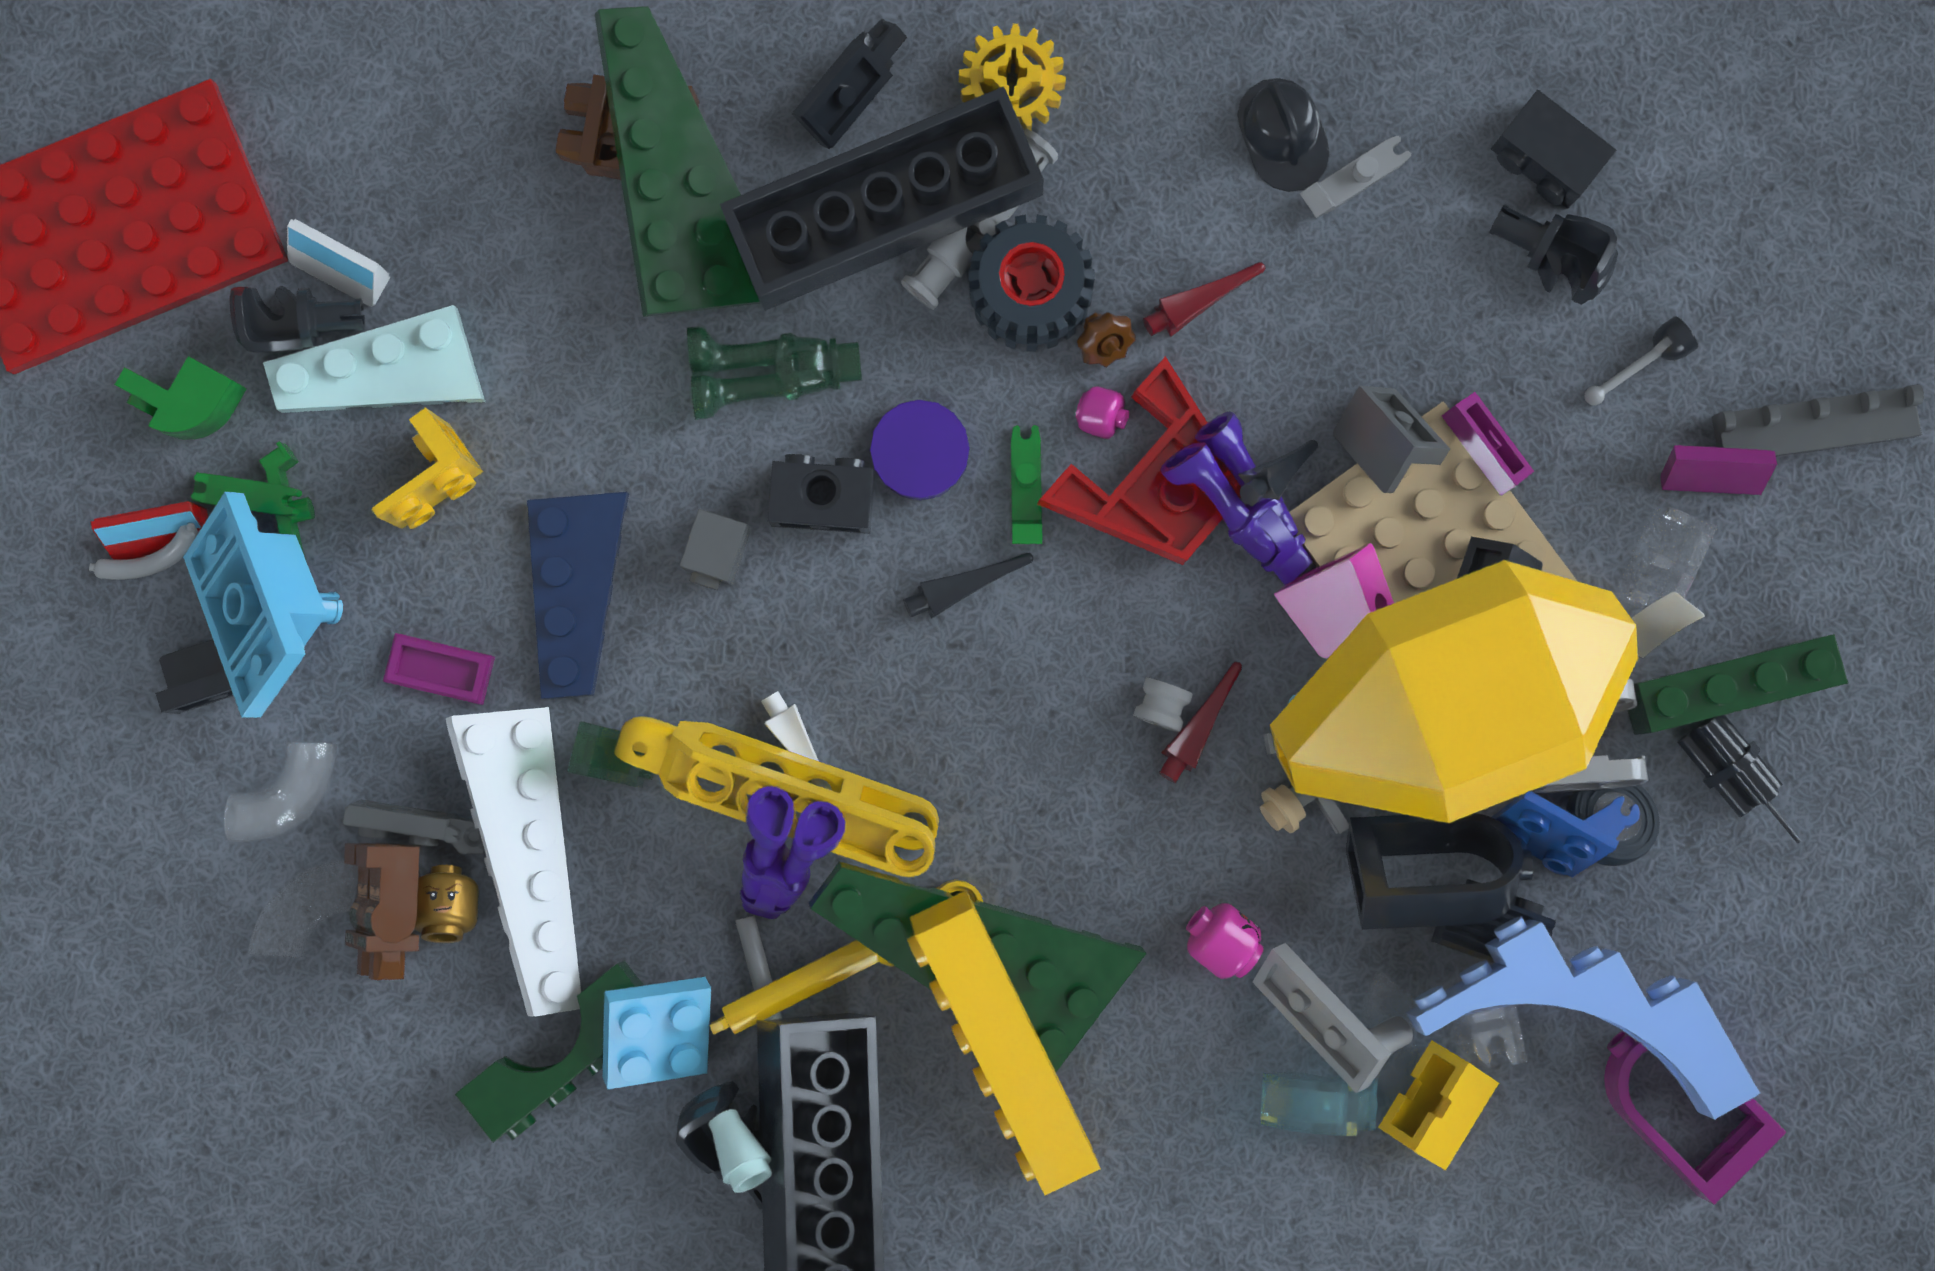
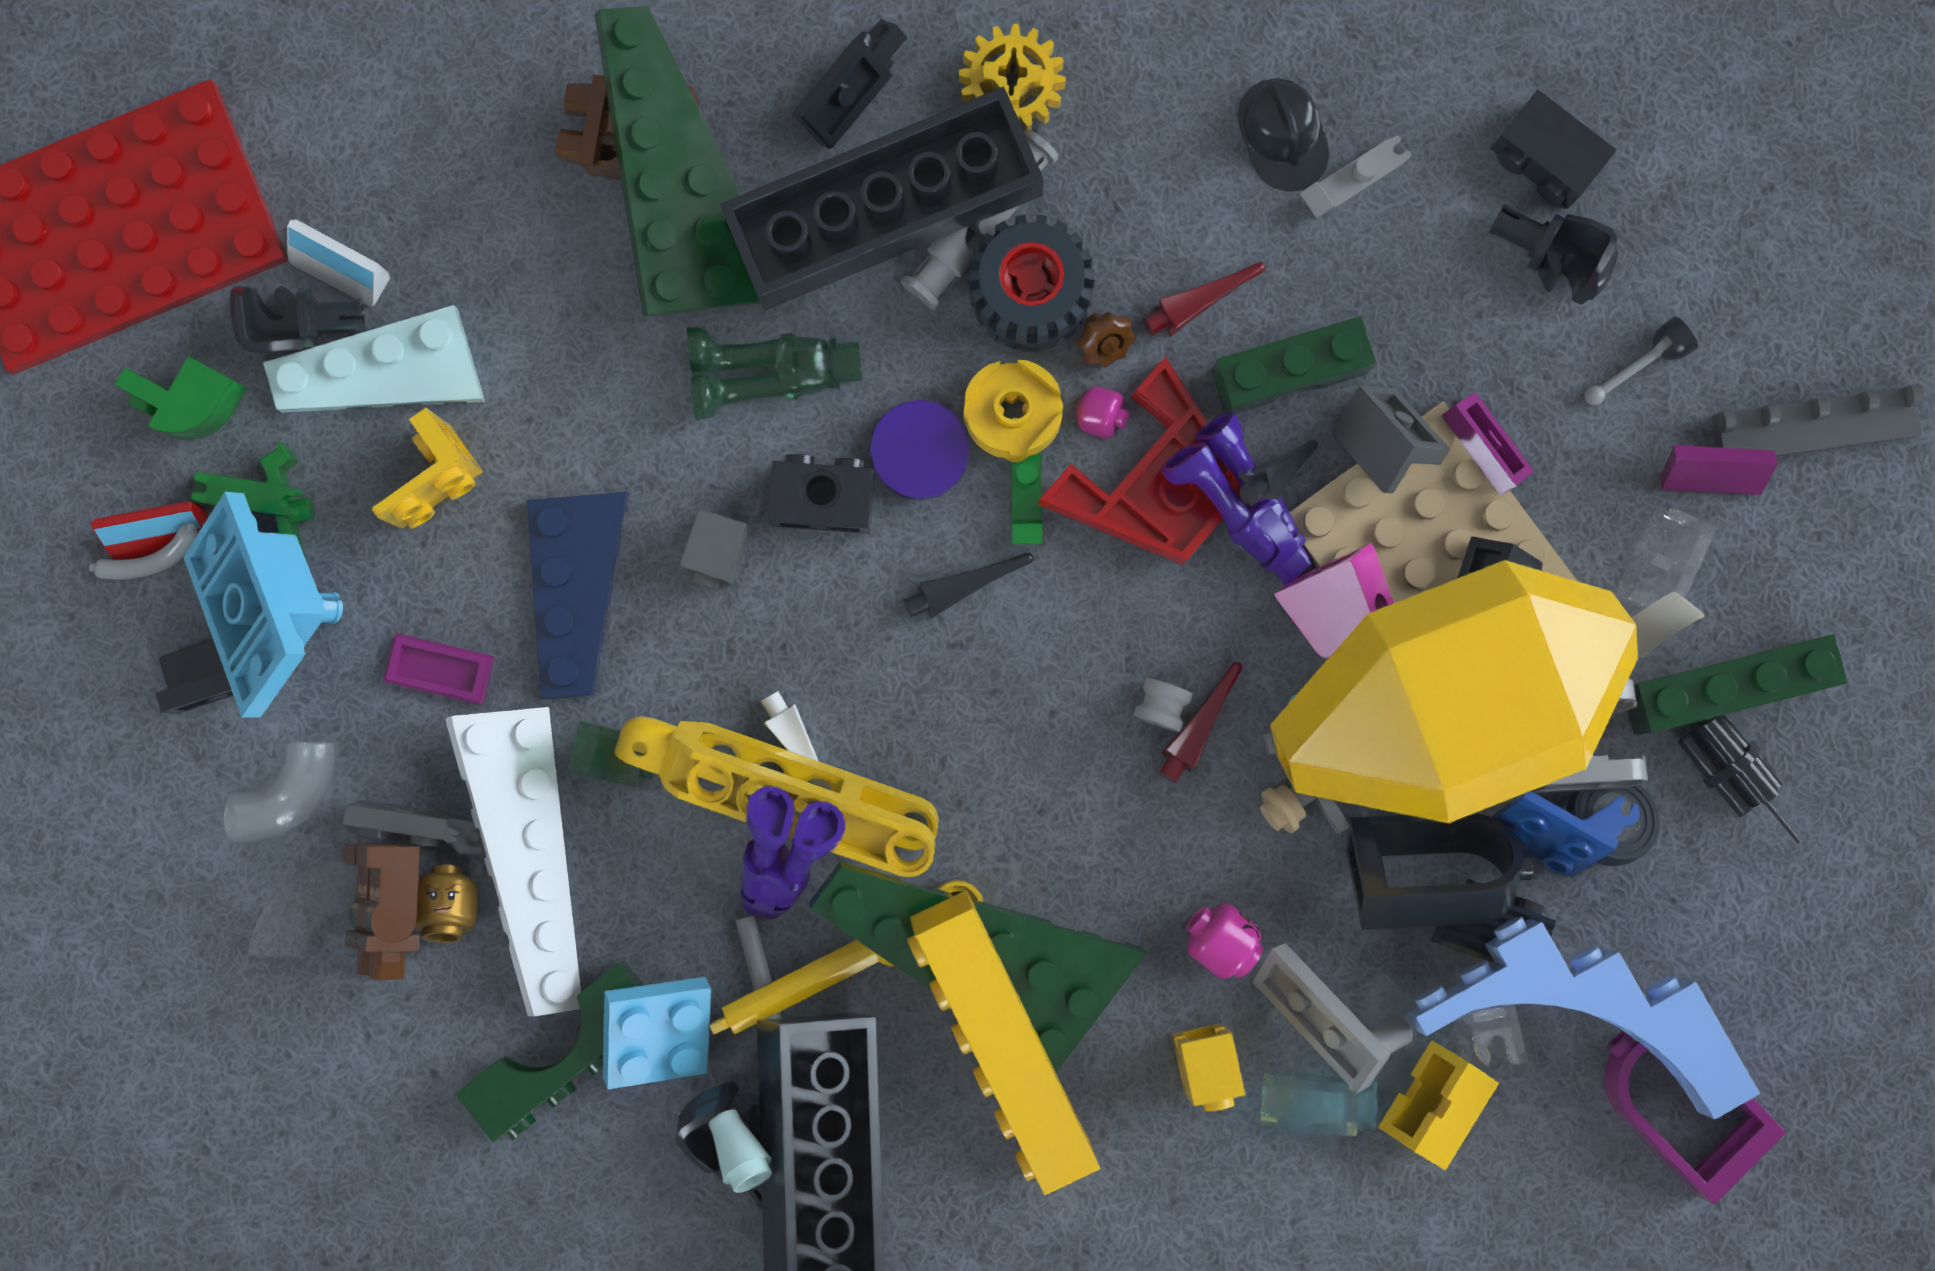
none -> yellow plate [963,360,1063,463]
none -> yellow brick [1171,1023,1245,1112]
none -> dark green arch [1211,316,1377,414]

